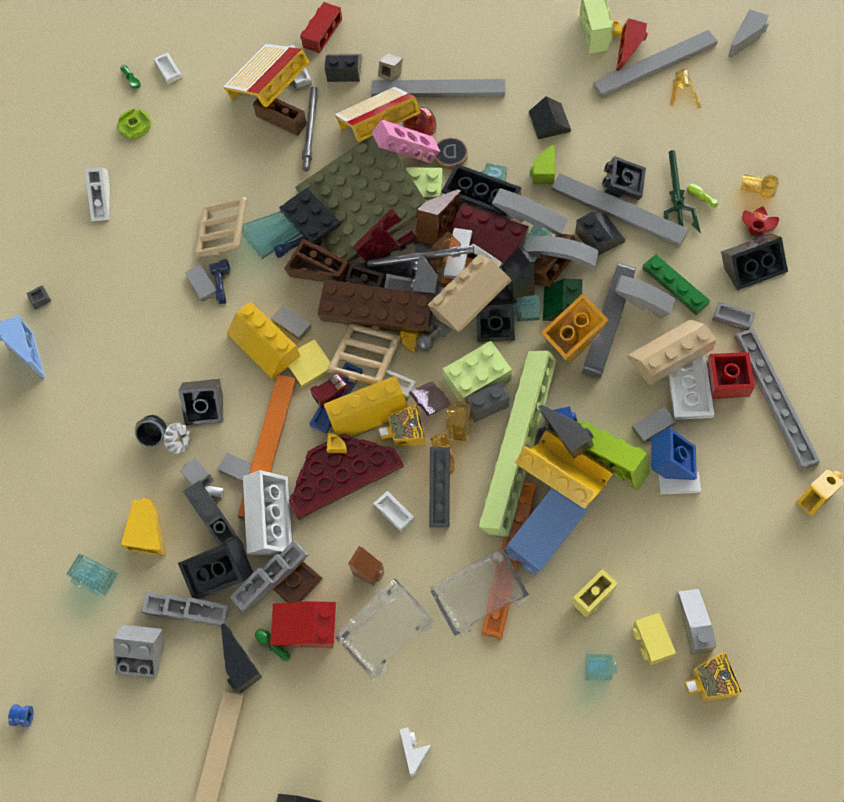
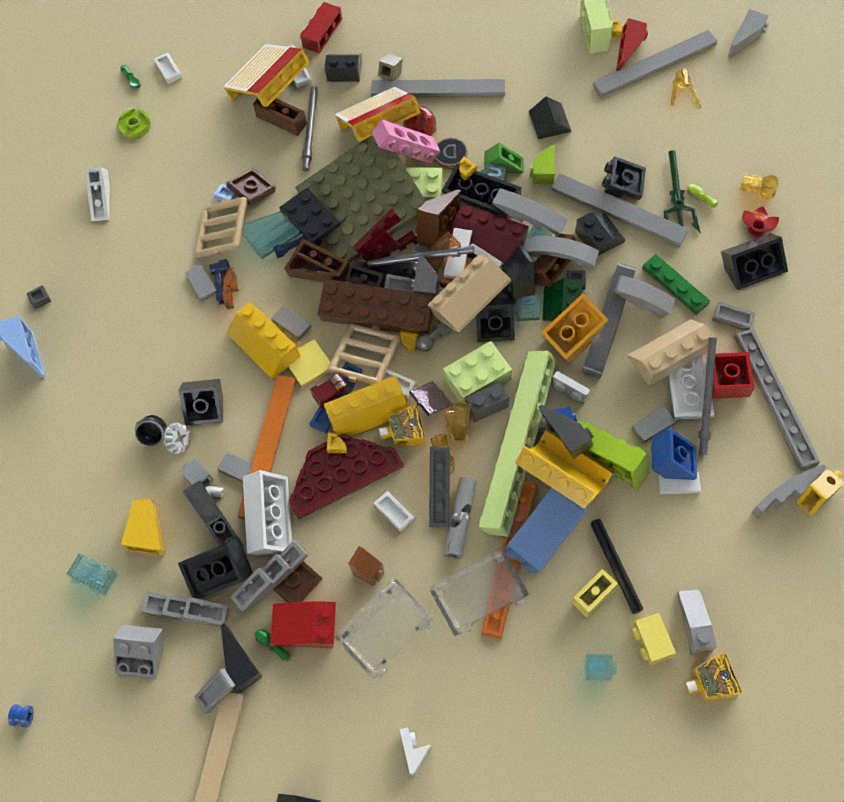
none -> light grey tile [194,669,235,714]
none -> light blue plate [214,184,237,202]
none -> clear orange slope [223,267,239,309]
none -> reddish brown tile [226,168,276,206]
none -> light grey piece [444,477,477,559]
none -> yellow tile [459,157,477,180]
none -> bright green slope [484,142,524,174]
none -> white plate [552,371,590,403]
none -> dark grey tile [567,270,586,290]
none -> black axle [591,519,643,614]
none -> flat silver bar [698,337,717,455]
none -> light grey slope [752,464,826,518]

